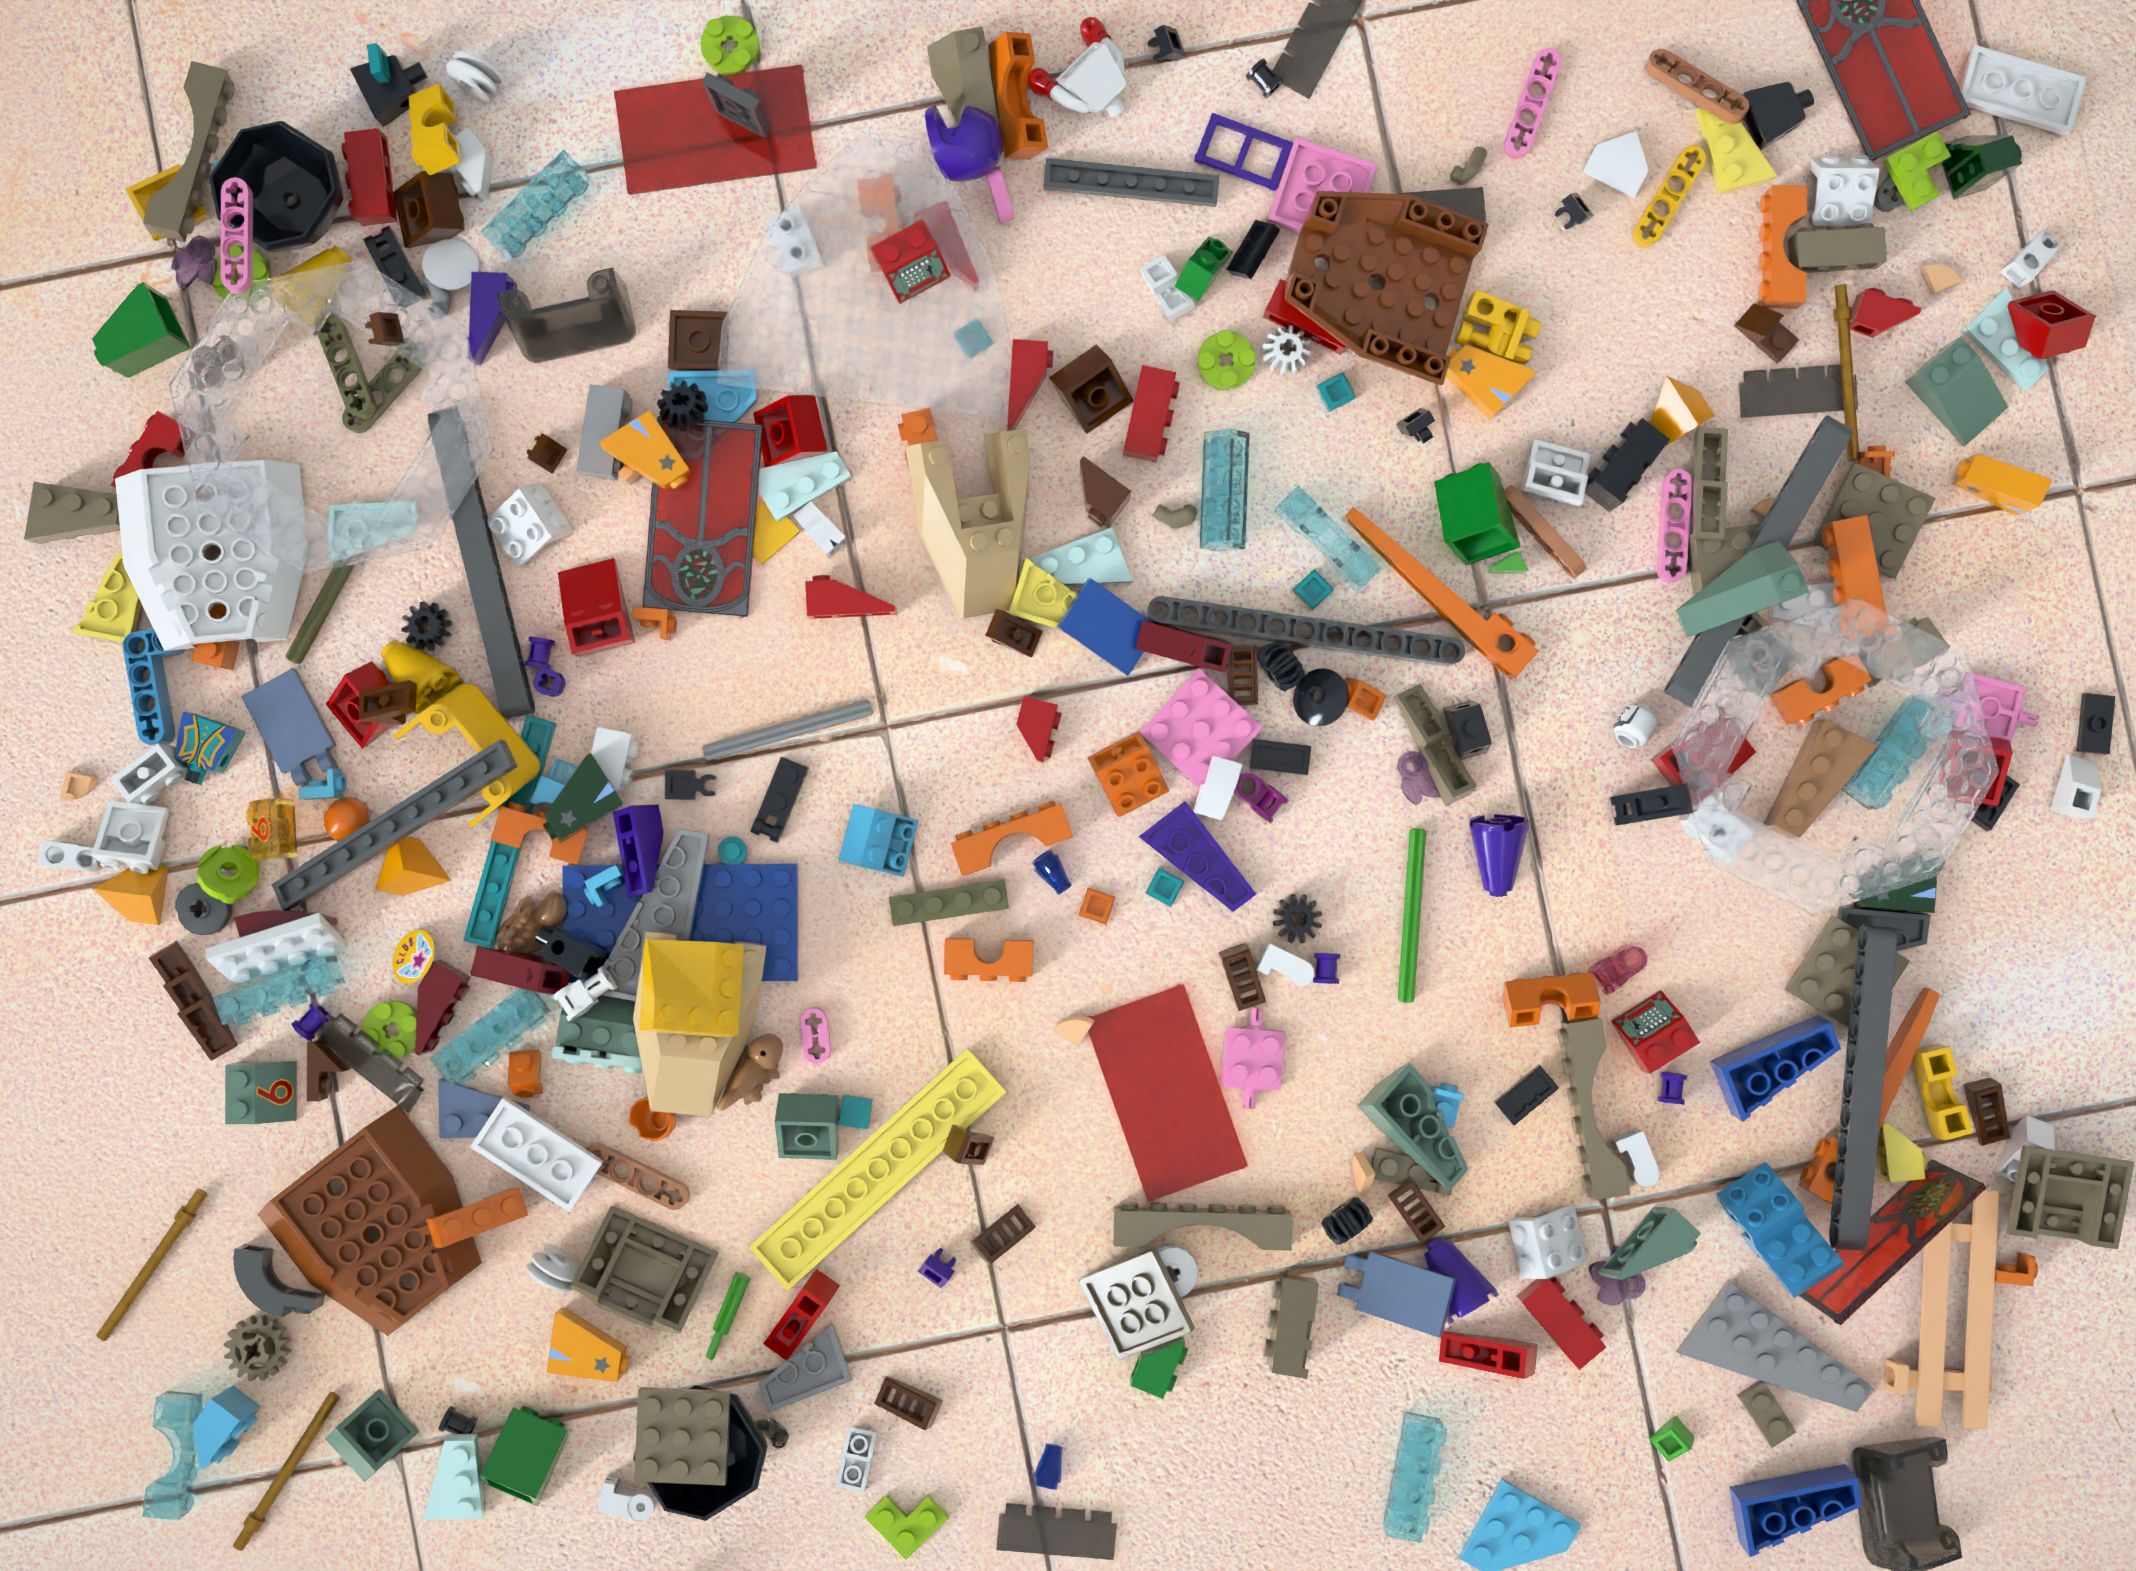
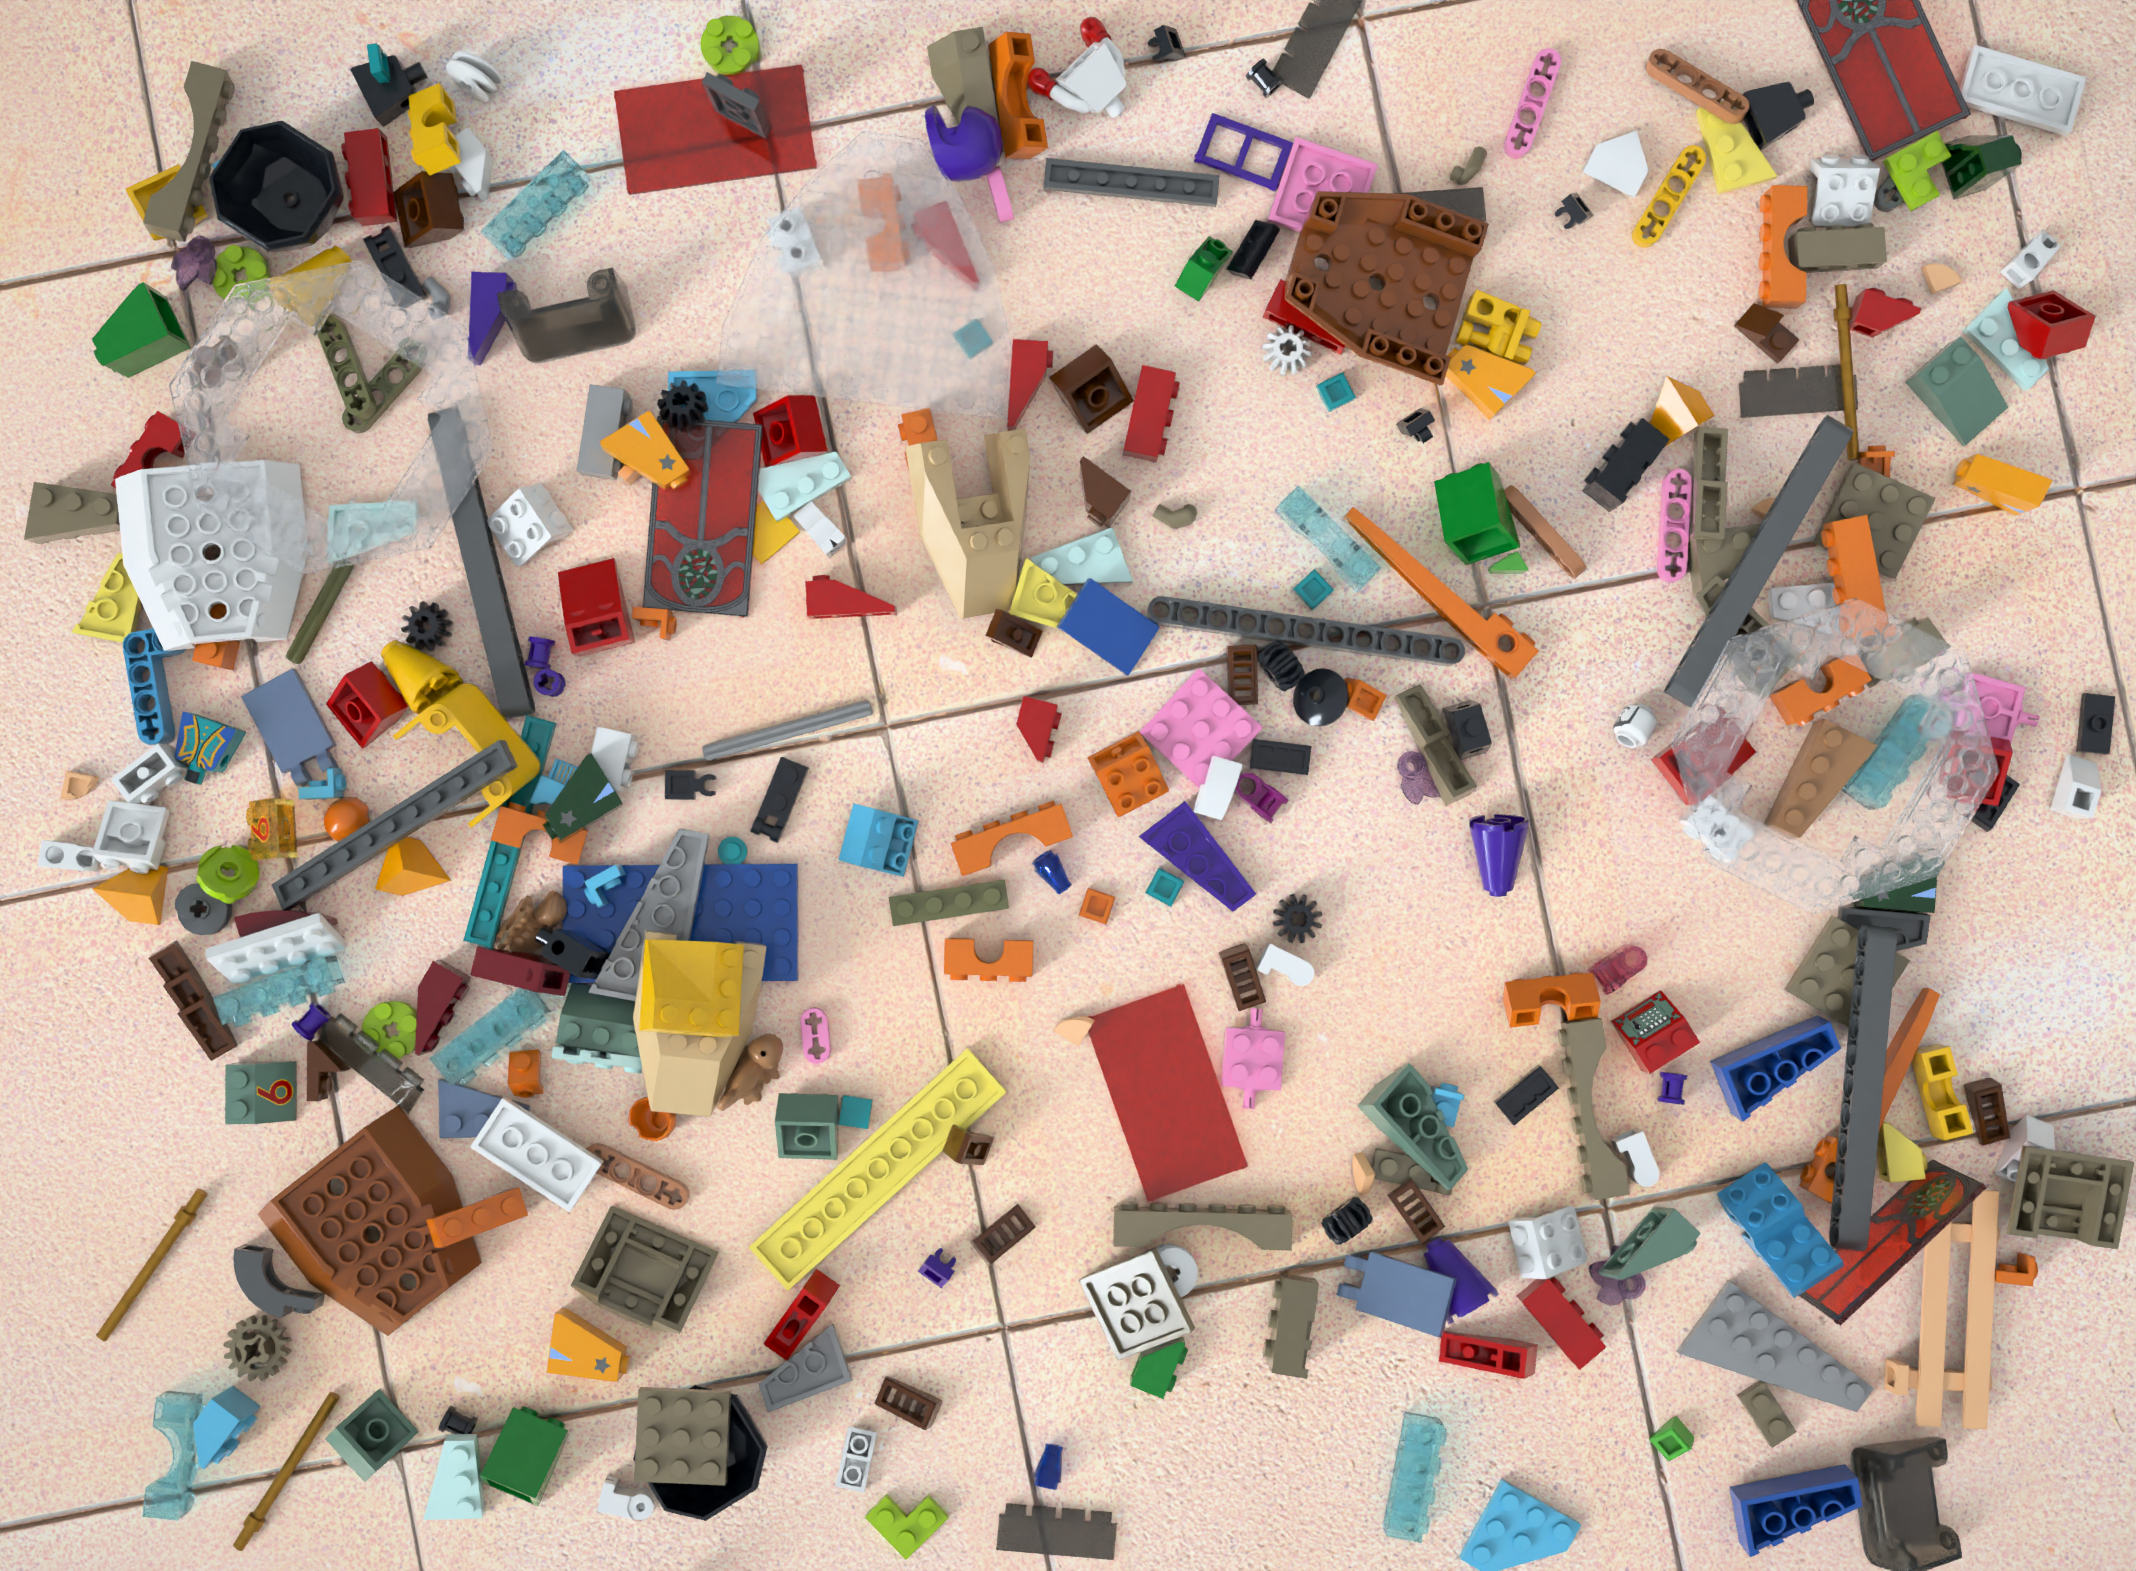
bright pink beam [220,177,253,294] -> none
reddish brown slope [359,680,417,725] -> none
reddish brown tile [365,312,404,346] -> none
sticker [392,930,435,984] -> none
white sticker [422,239,479,290] -> none
white piece [526,1244,580,1292] -> none
reddish brown tile [527,433,568,474] -> none
white connector [553,966,617,1022] -> none
dark purple slope [613,804,664,898] -> none
reddish brown plate [668,310,730,371] -> none
bright green axle [706,1272,751,1360] -> none
clear smoke arm [755,1418,789,1448] -> none
red slope [870,219,951,305] -> none
dark red slope [1135,620,1233,673] -> none
white slope [1139,255,1195,323] -> none
lime plate [1197,330,1256,390] -> none
clear light blue brick [1200,428,1250,552] -> none
dark purple bush [1313,953,1340,984] -> none
bright green axle [1398,828,1426,1003] -> none
white brick [1521,439,1591,506] -> none
black plate [1610,783,1694,826] -> none
sand green wedge [1676,540,1809,638] -> none

